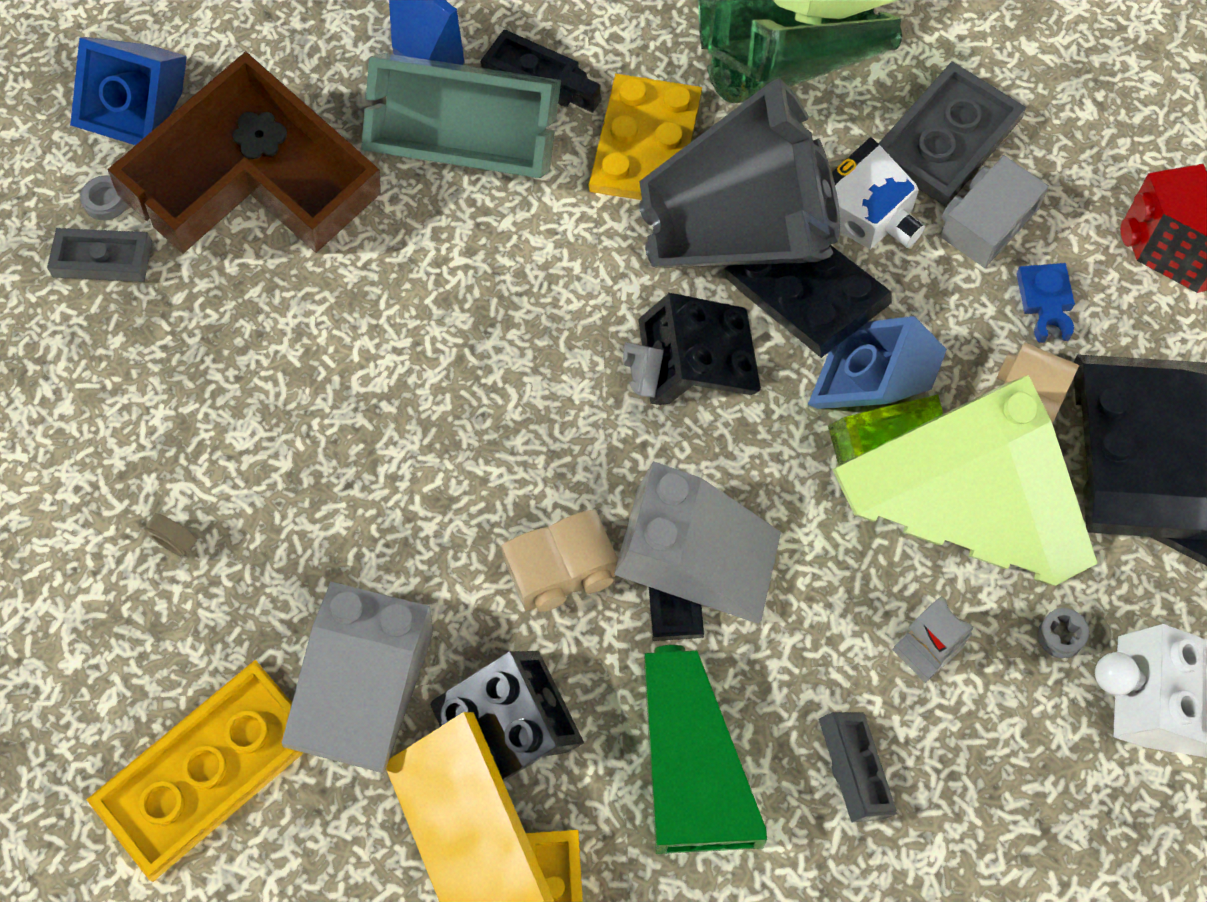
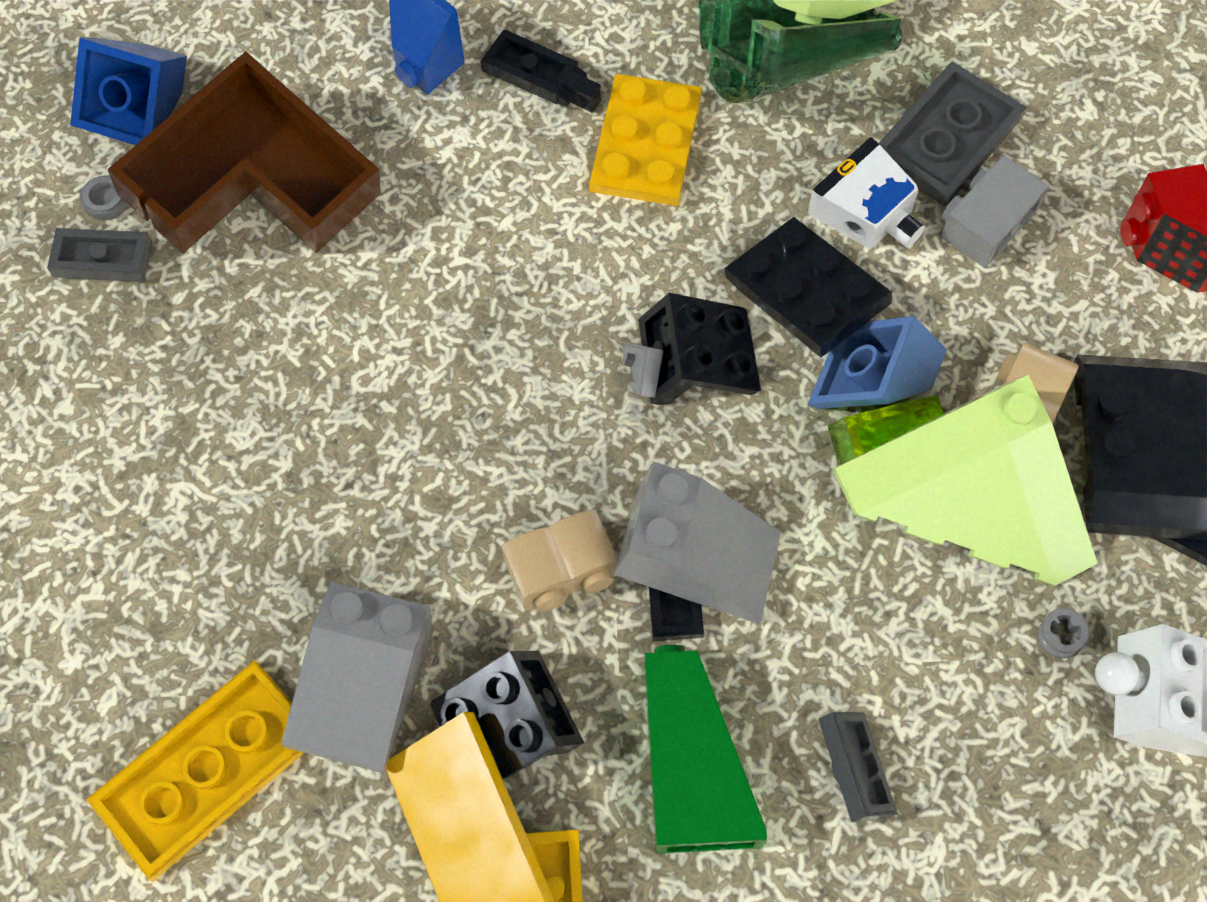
dark tan tile [144,513,197,557] -> none
pearl dark grey plant [232,112,287,160] -> none
sand green piece [361,53,561,178] -> none
dark grey cone [639,78,840,268] -> none
light grey leg [892,596,973,683] -> none
blue plate [1016,263,1075,343] -> none

